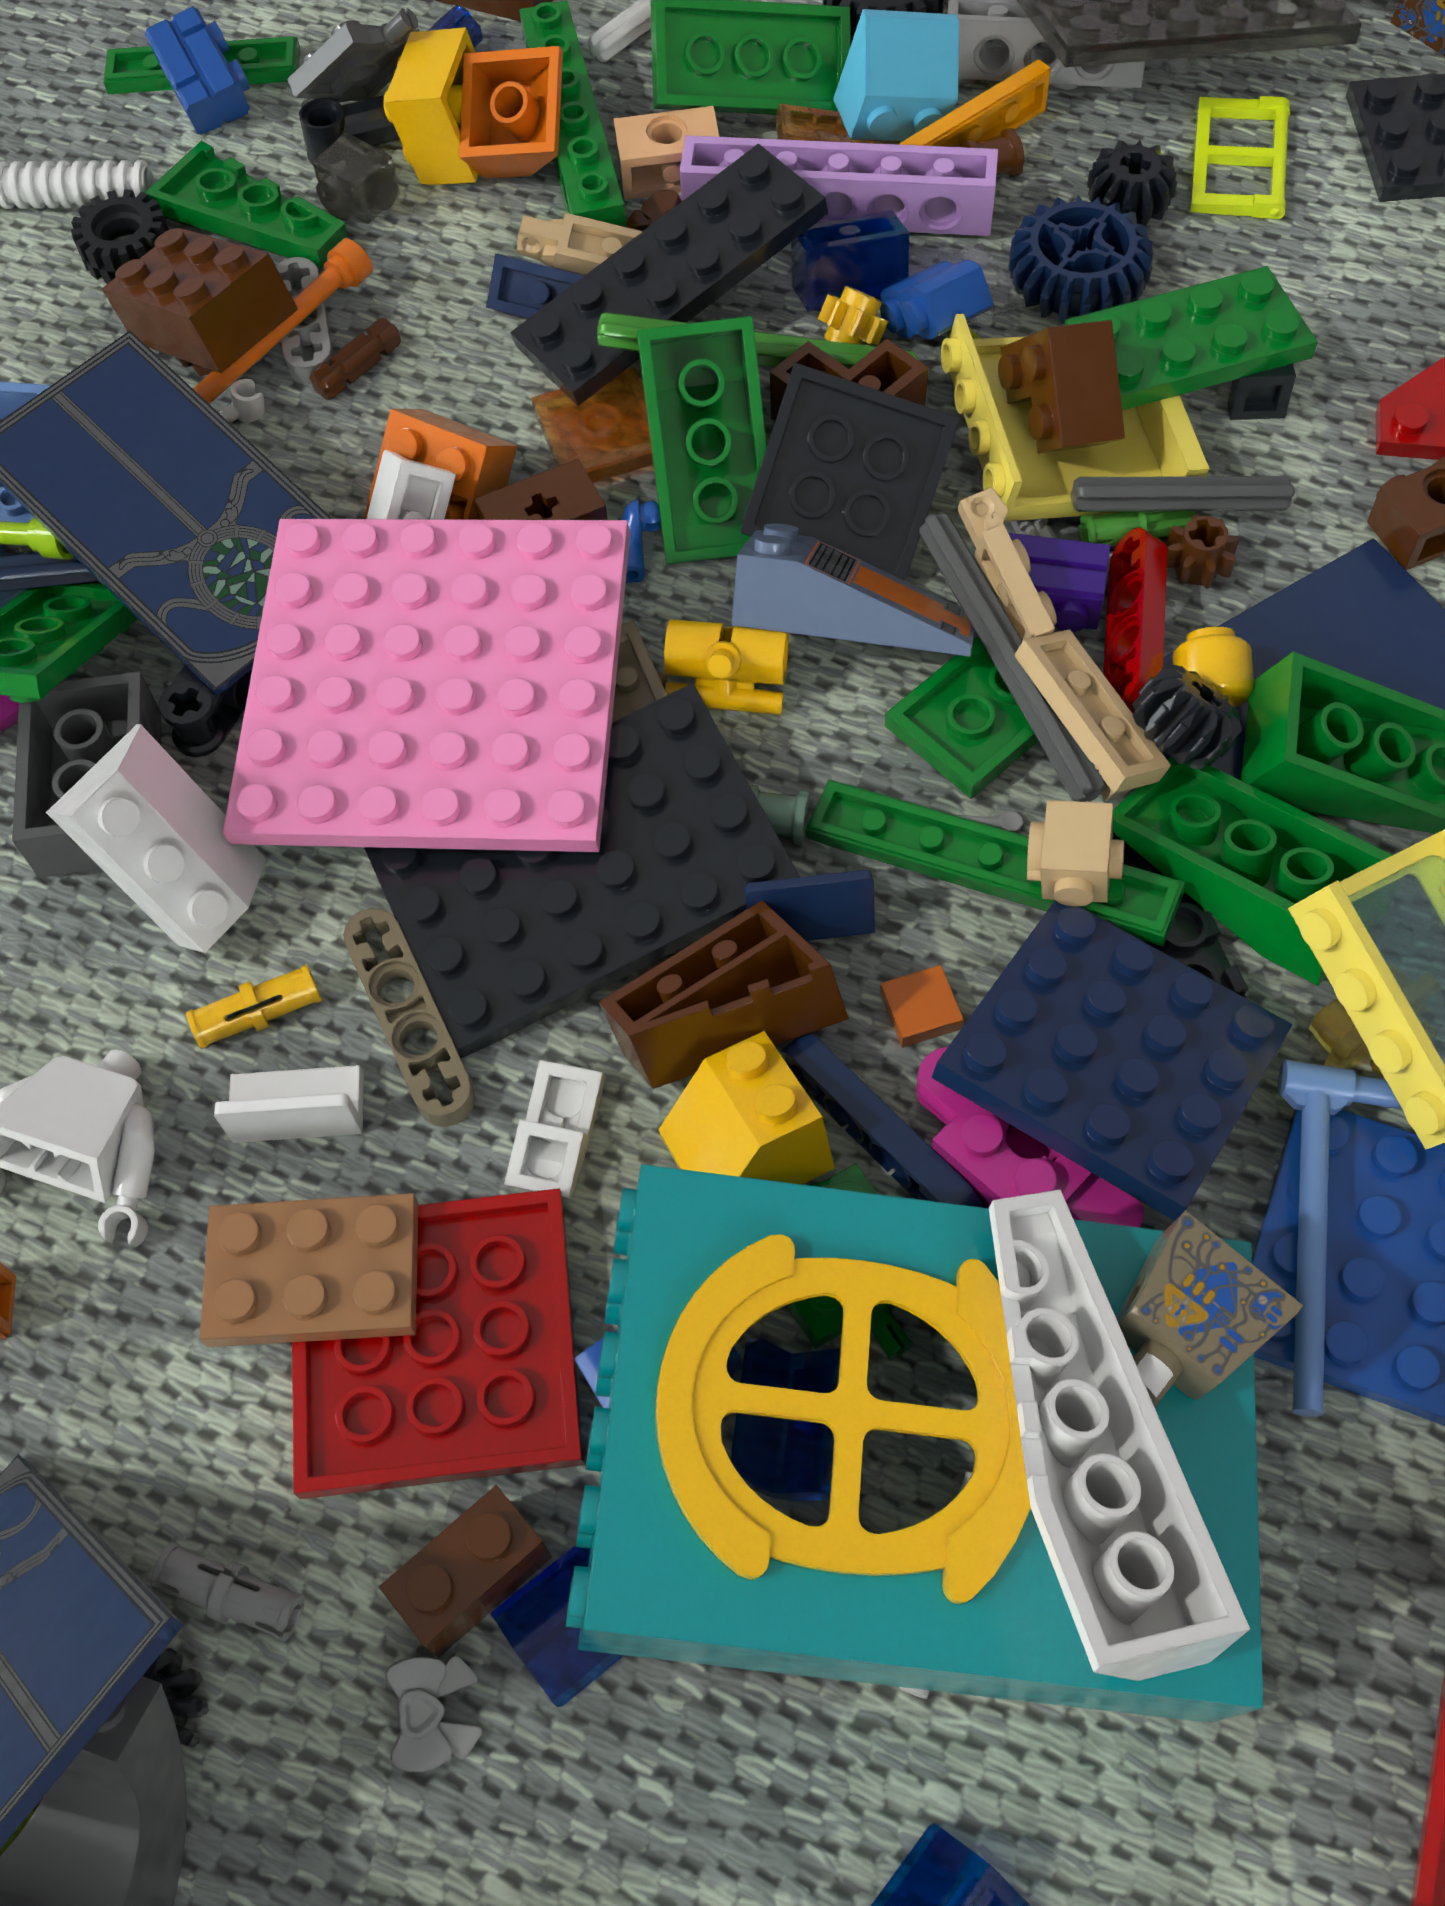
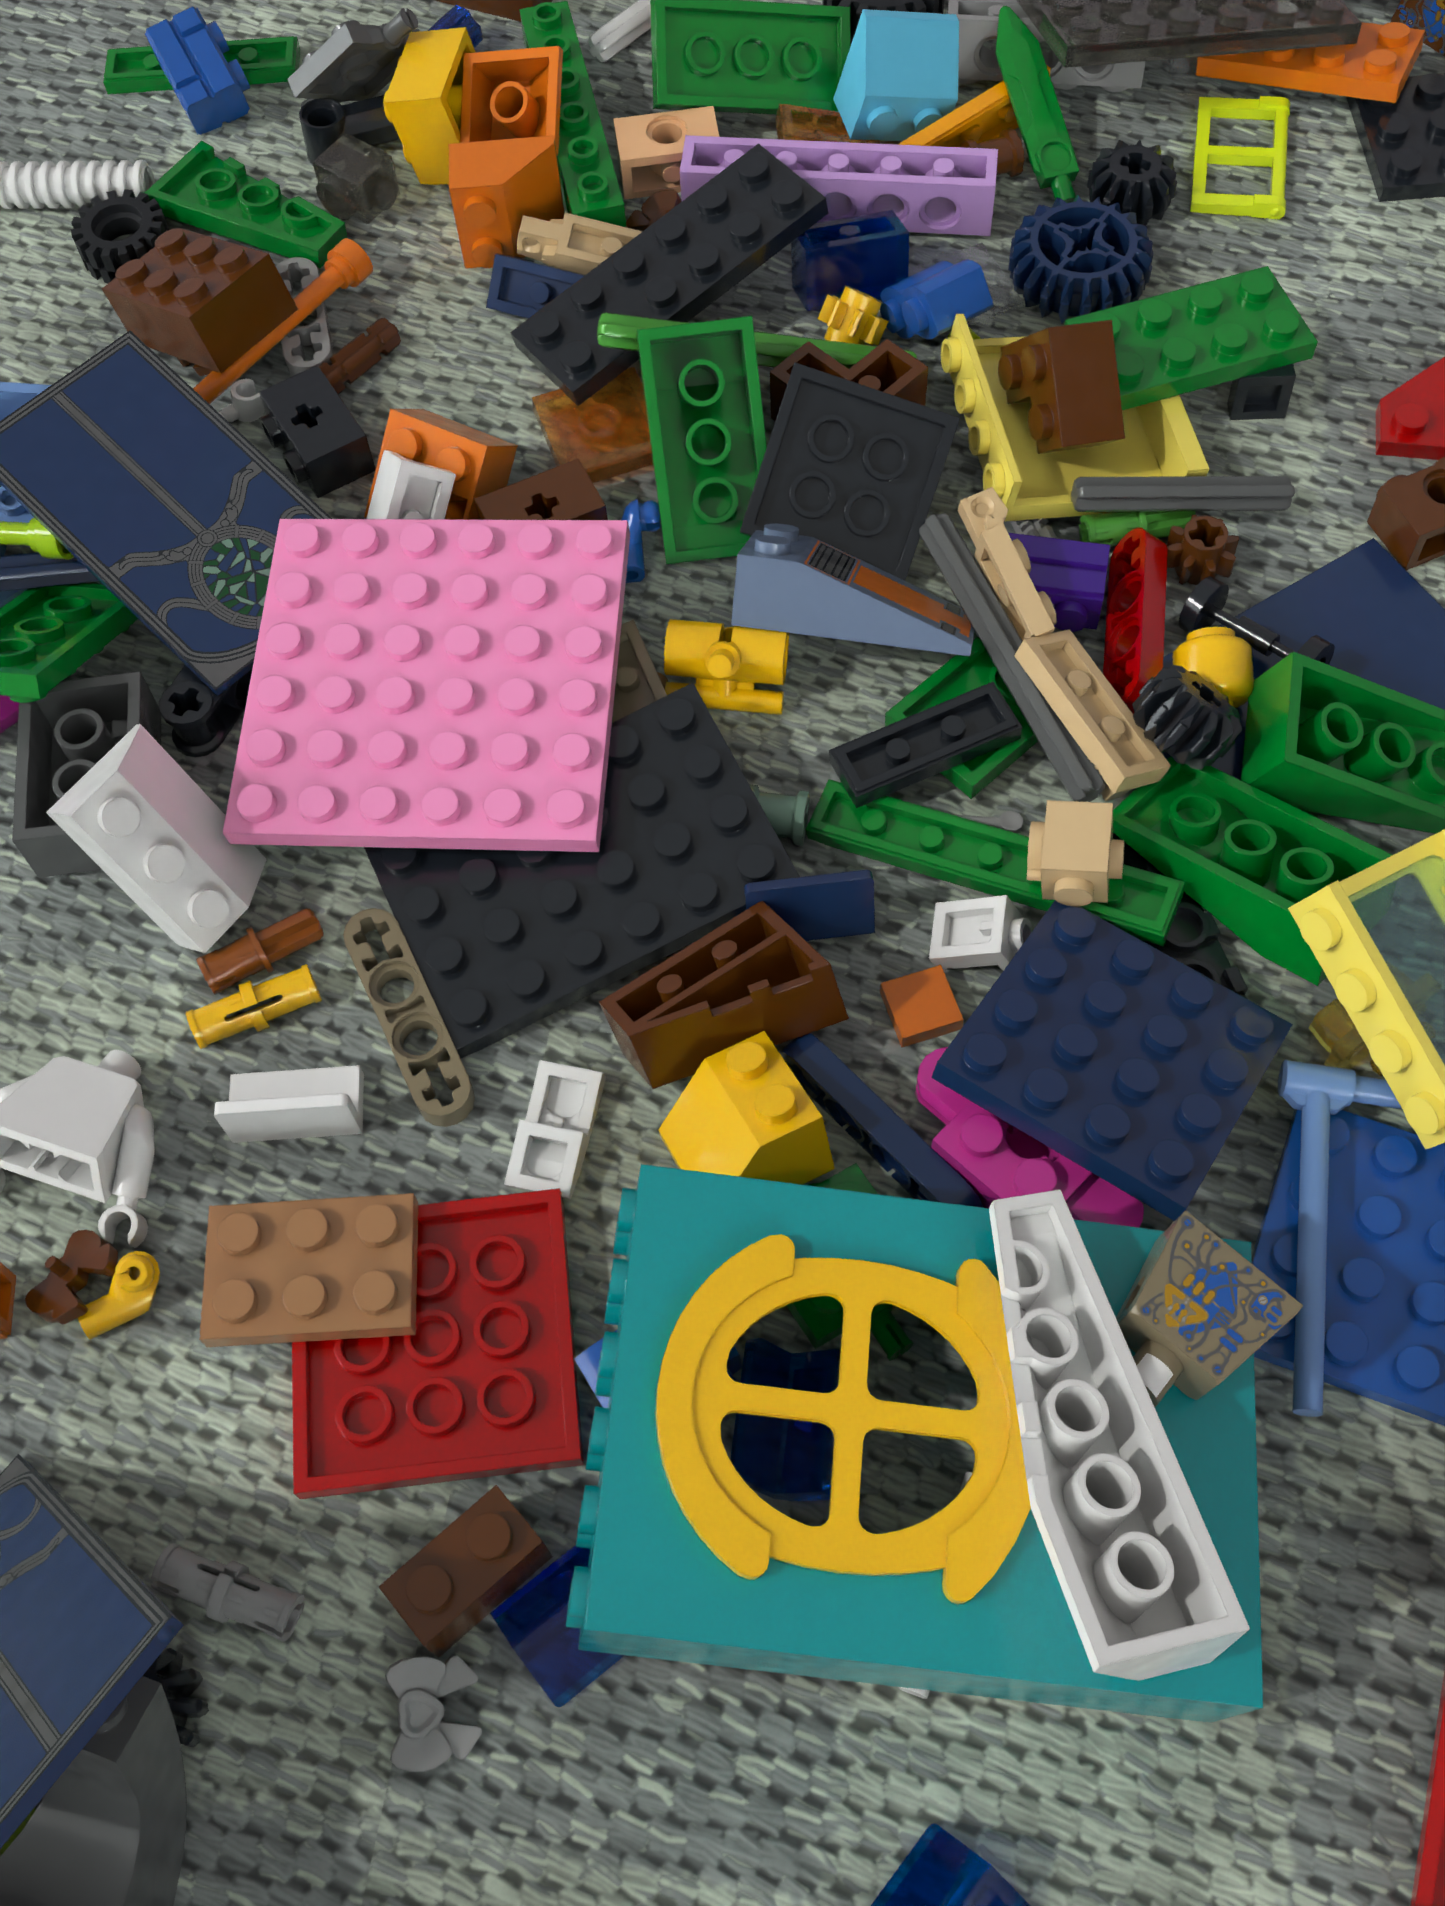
none -> reddish brown piece [25,1230,118,1325]
none -> yellow arm [78,1251,160,1340]
none -> dark orange axle [196,909,324,995]
none -> black brick [259,365,376,498]
none -> orange slope [449,135,565,268]
none -> black tile [829,682,1022,808]
none -> white bracket [929,895,1033,971]
none -> green piece [995,6,1079,203]
none -> black wheel [1179,576,1335,665]
none -> orange plate [1196,4,1425,103]

